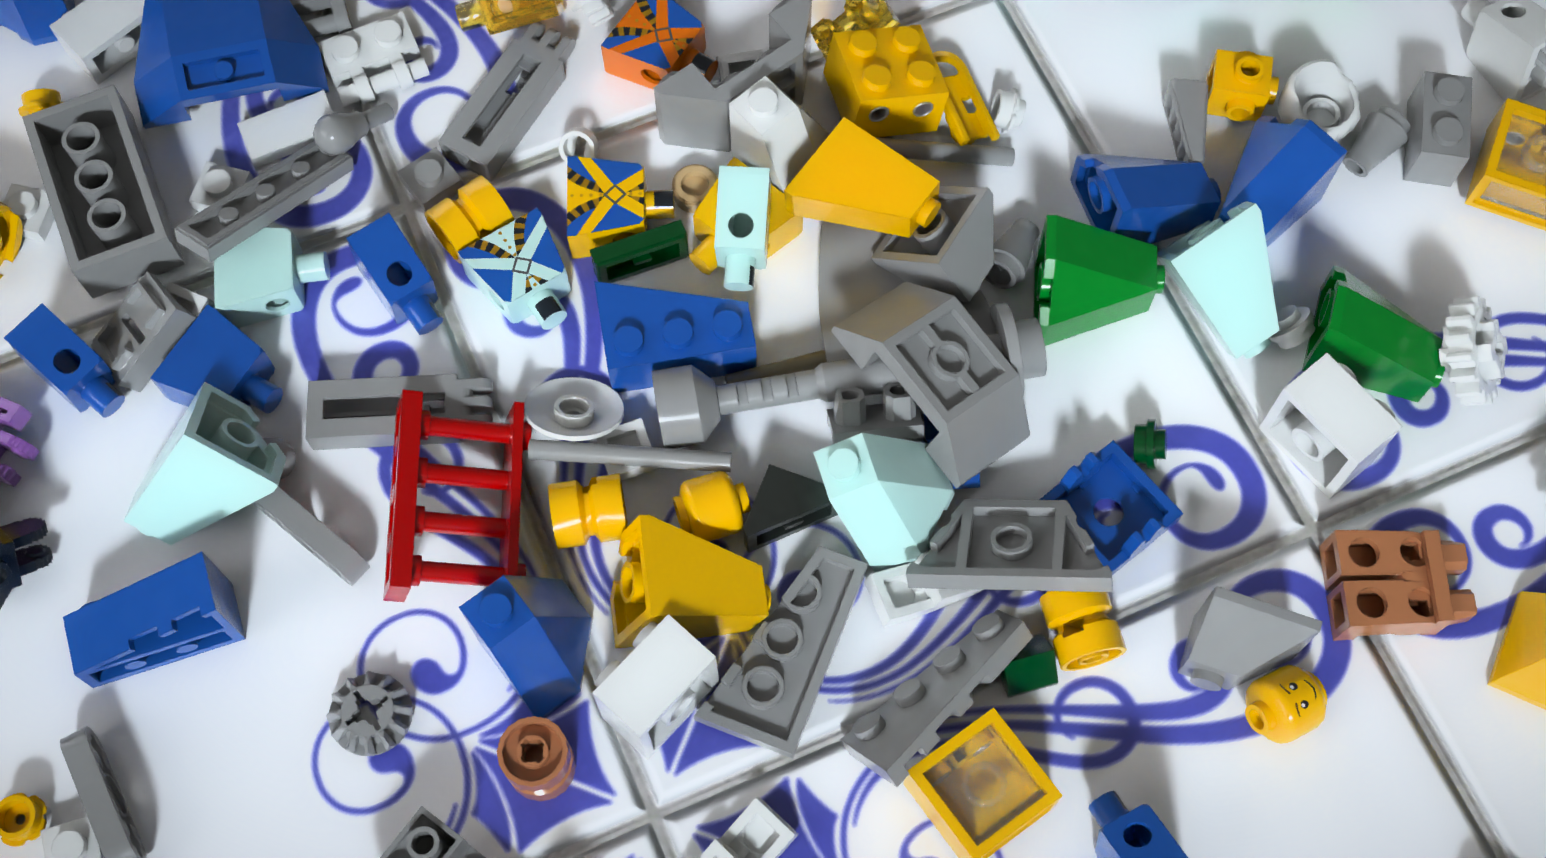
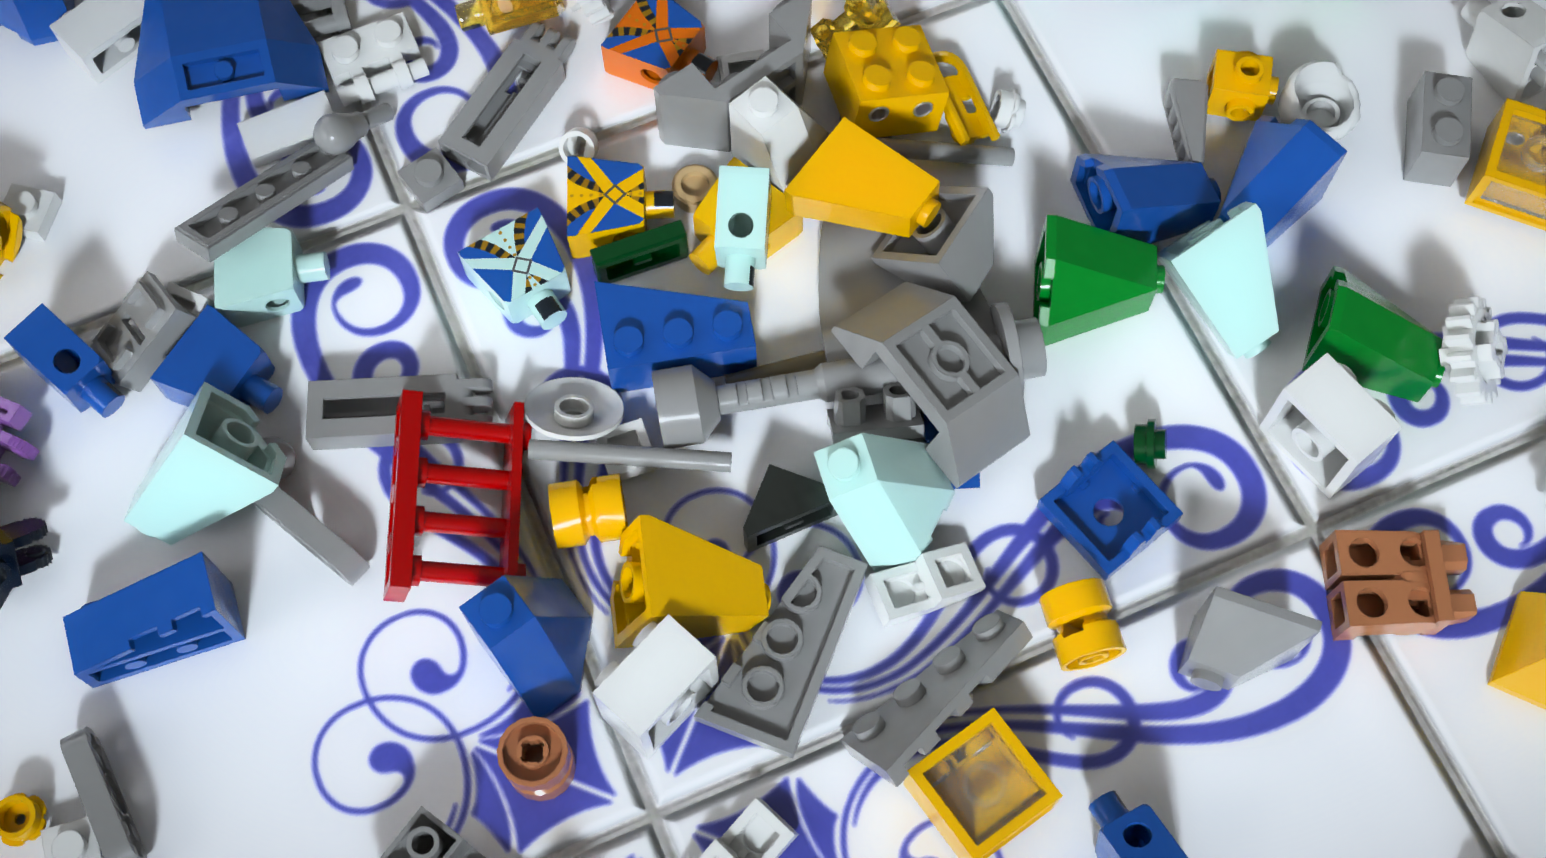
yellow plate [18,88,63,117] -> none
light grey brick [22,85,185,299] -> none
white plate [189,161,253,211] -> none
light grey gear [326,671,413,756] -> none
blue torso [346,213,444,335] -> none
yellow wheel [424,175,514,264] -> none
yellow head [672,471,751,541] -> none
light grey wing [906,499,1113,592] -> none
light grey cone [985,218,1040,289] -> none
dark green slope [1000,634,1058,698] -> none
yellow head [1245,665,1328,744] -> none
white plate [1269,305,1315,349] -> none
light grey cone [1343,107,1411,177] -> none

